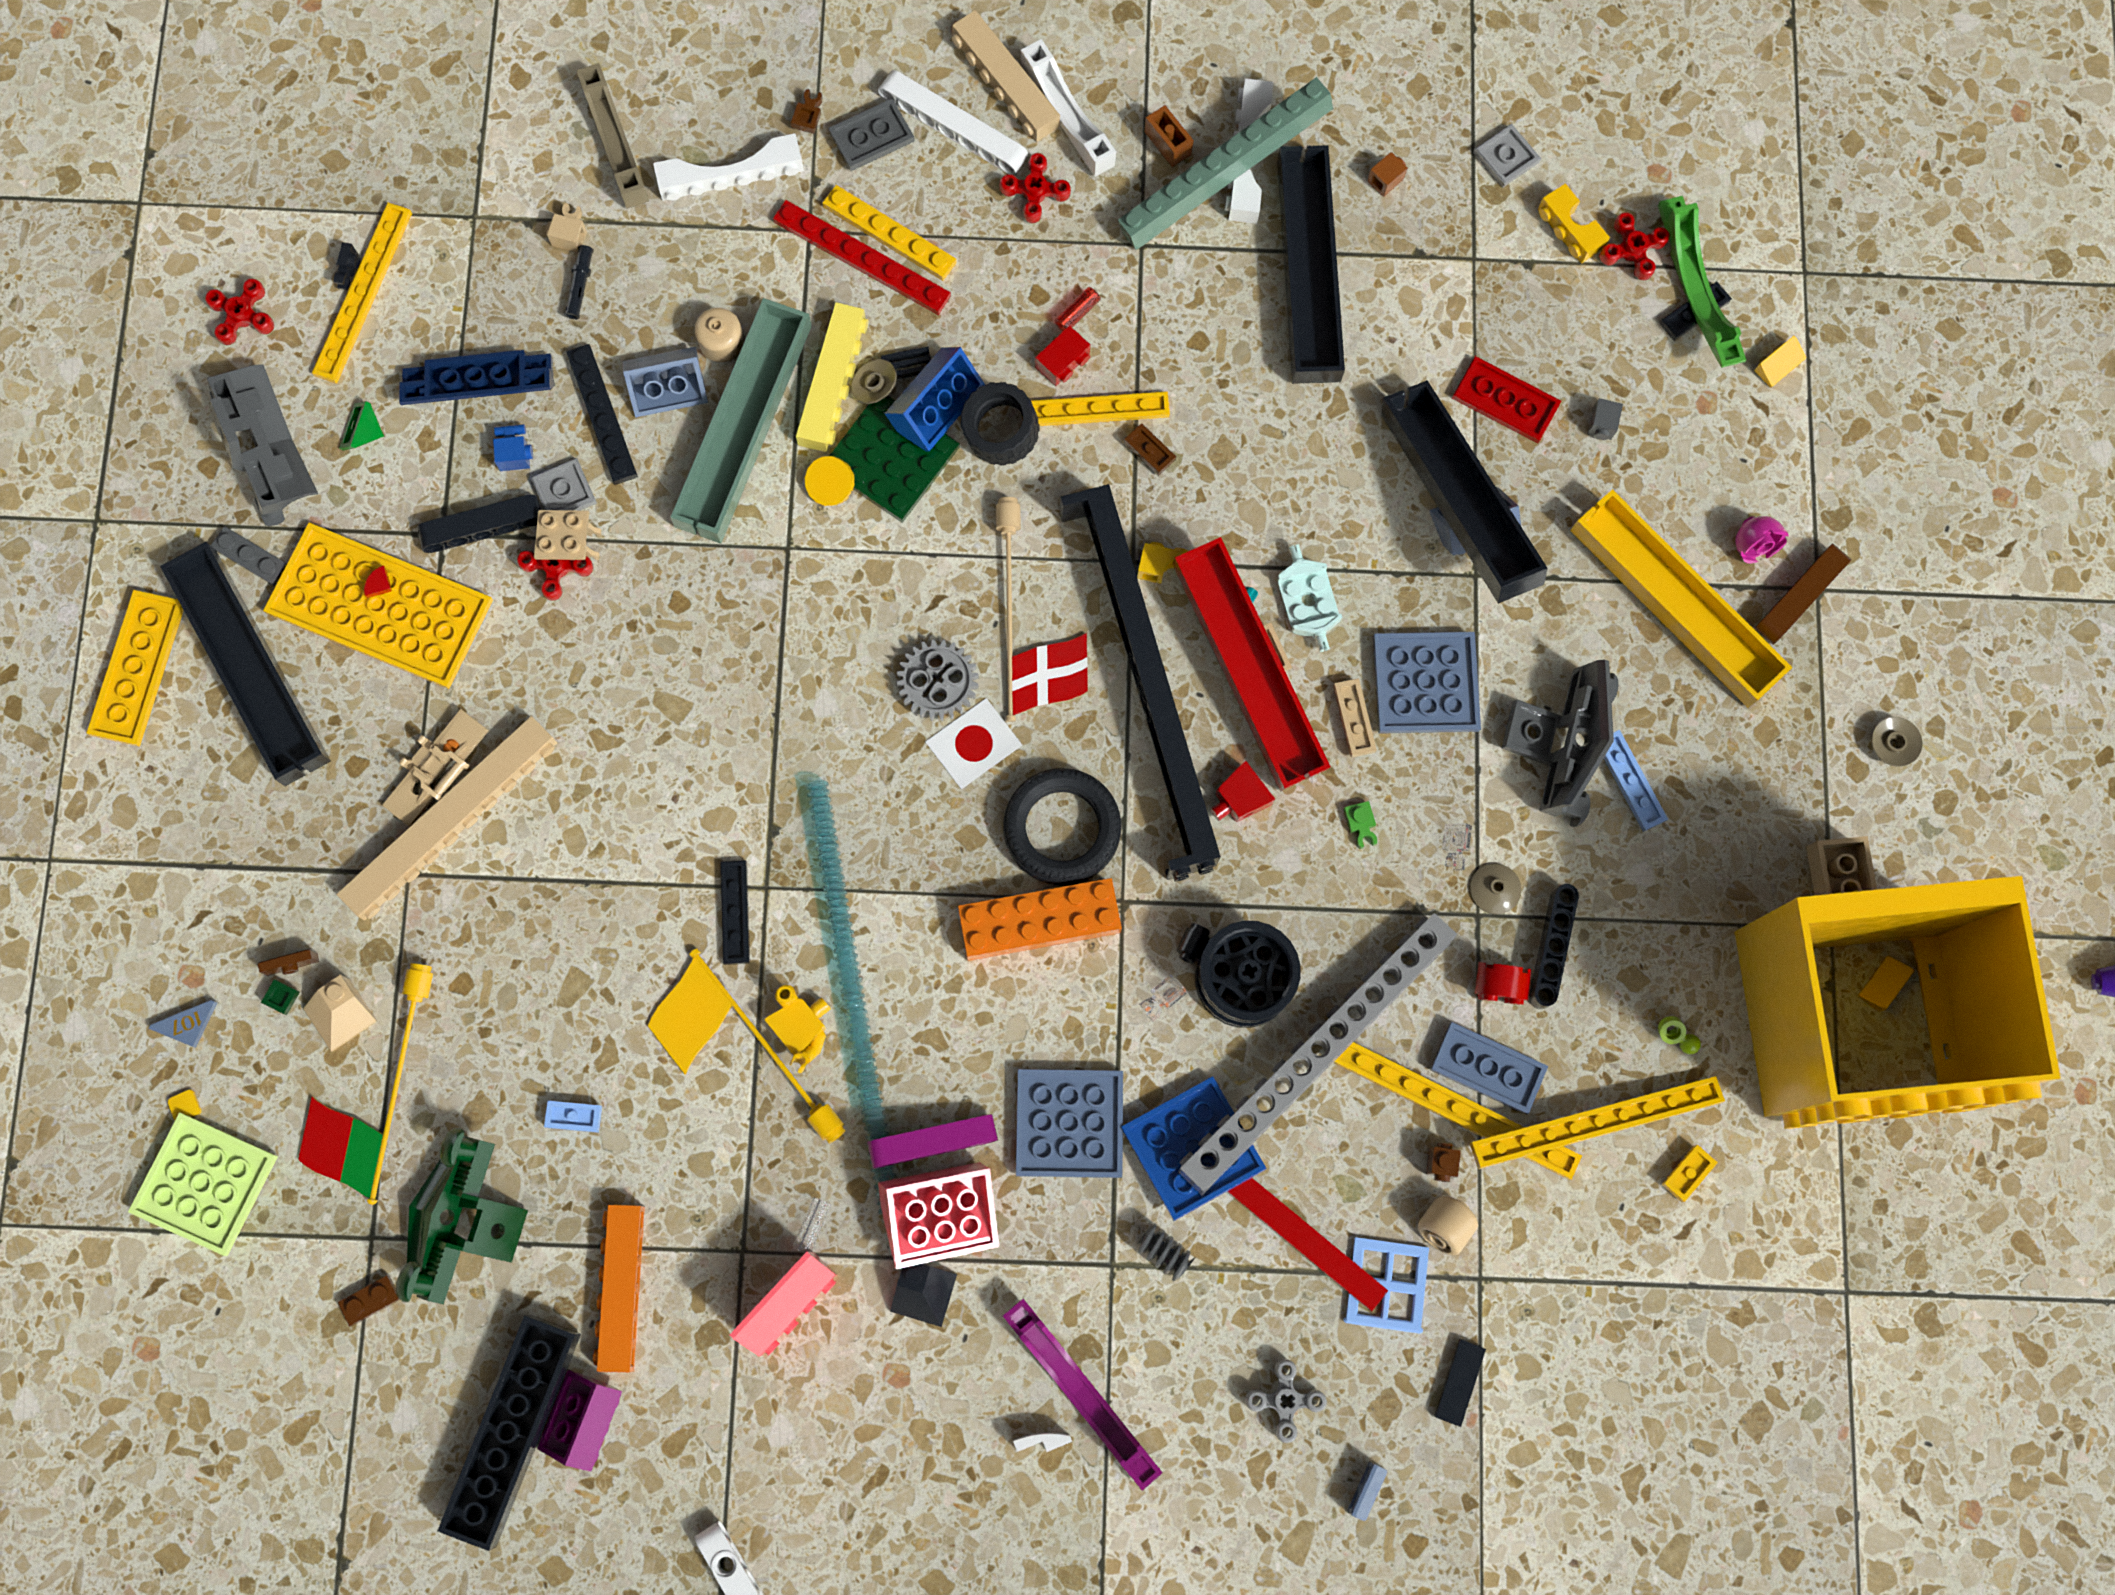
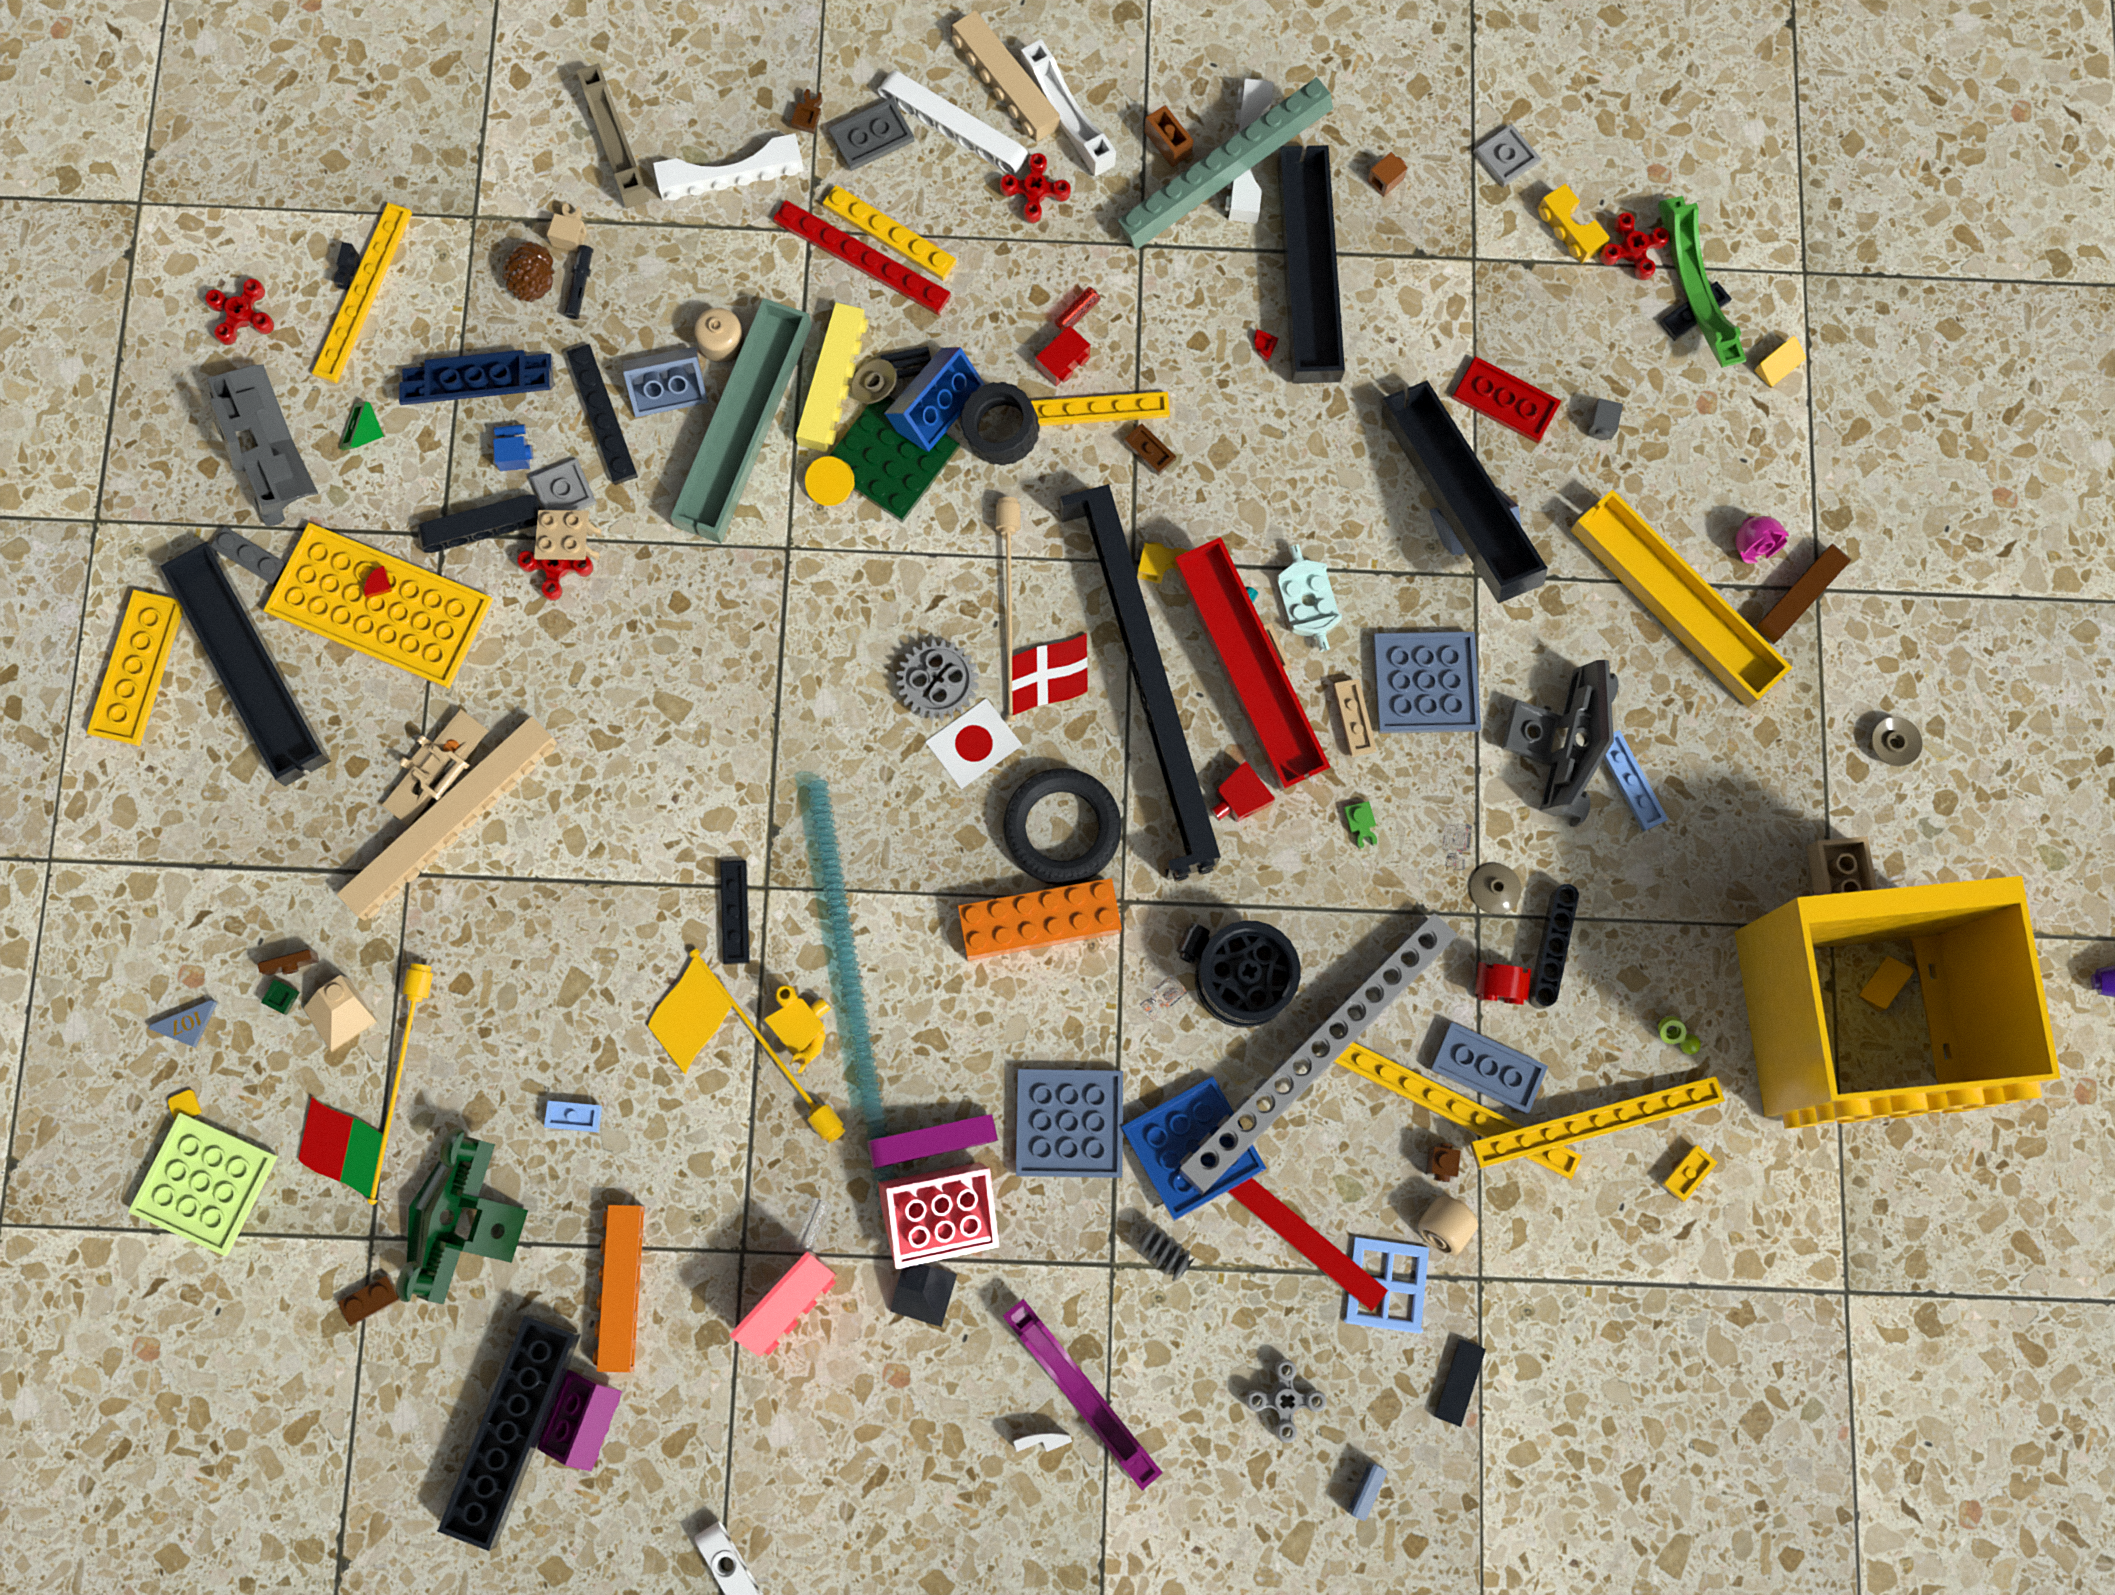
none -> reddish brown hair [502,241,555,303]
none -> red tile [1254,329,1279,362]

